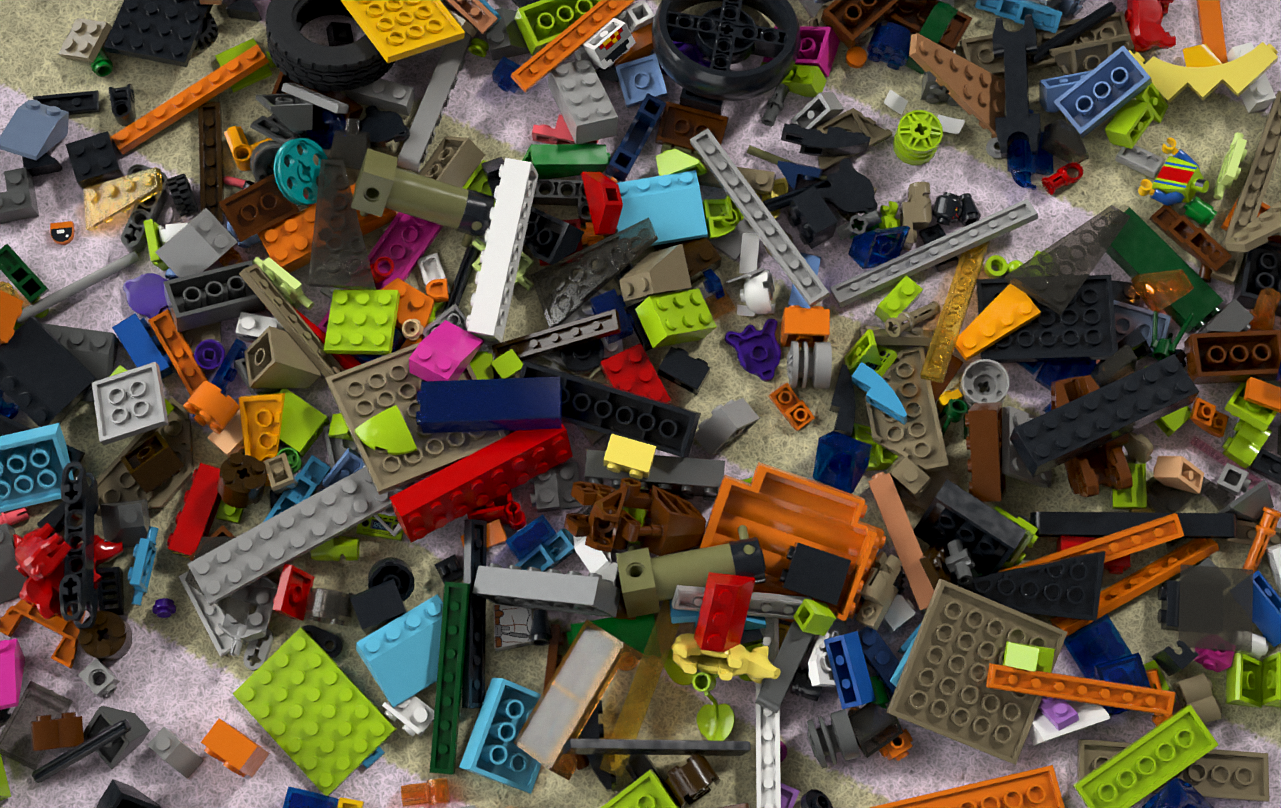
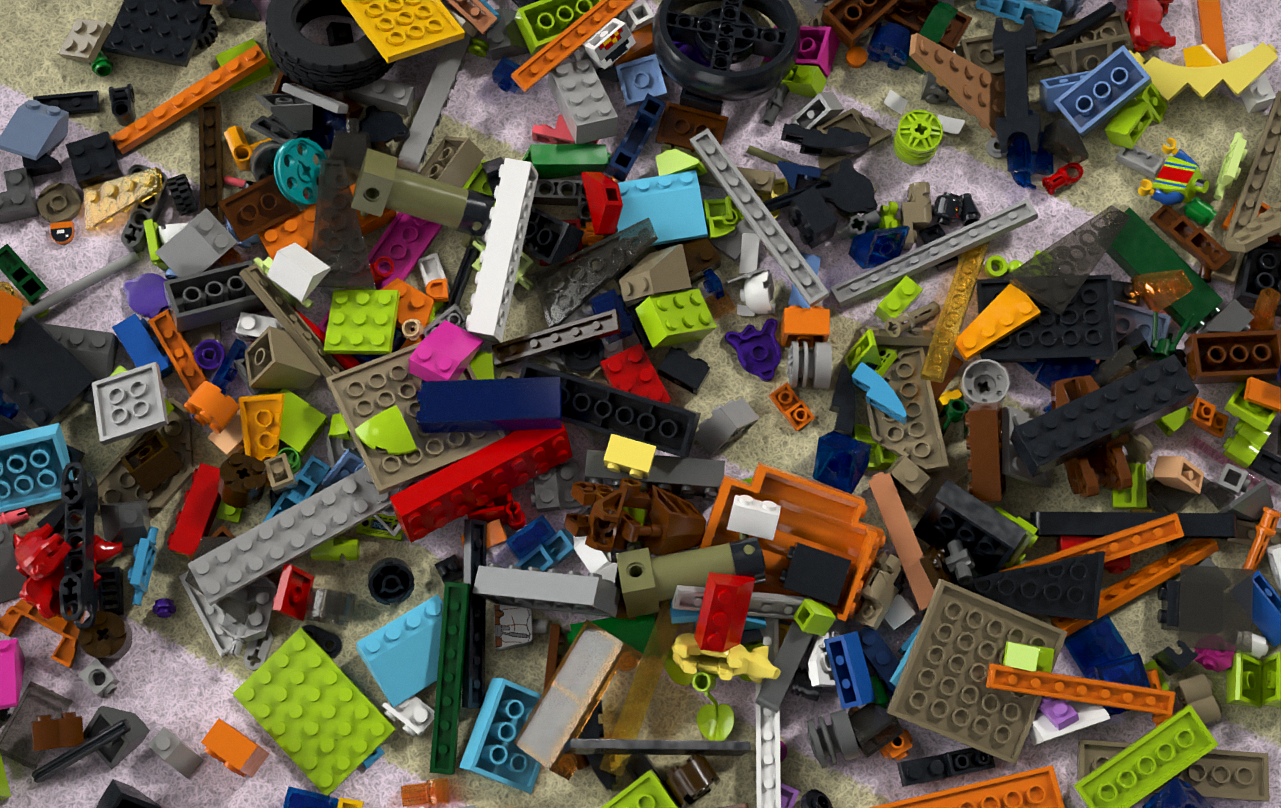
black slope [350,579,408,635] -> none
lime slope [491,349,523,381] -> none
black cone [529,609,552,646] -> none
none -> dark tan tile [37,183,82,223]
none -> white slope [267,243,331,303]
none -> white brick [727,495,781,541]
none -> black slope [897,747,996,787]

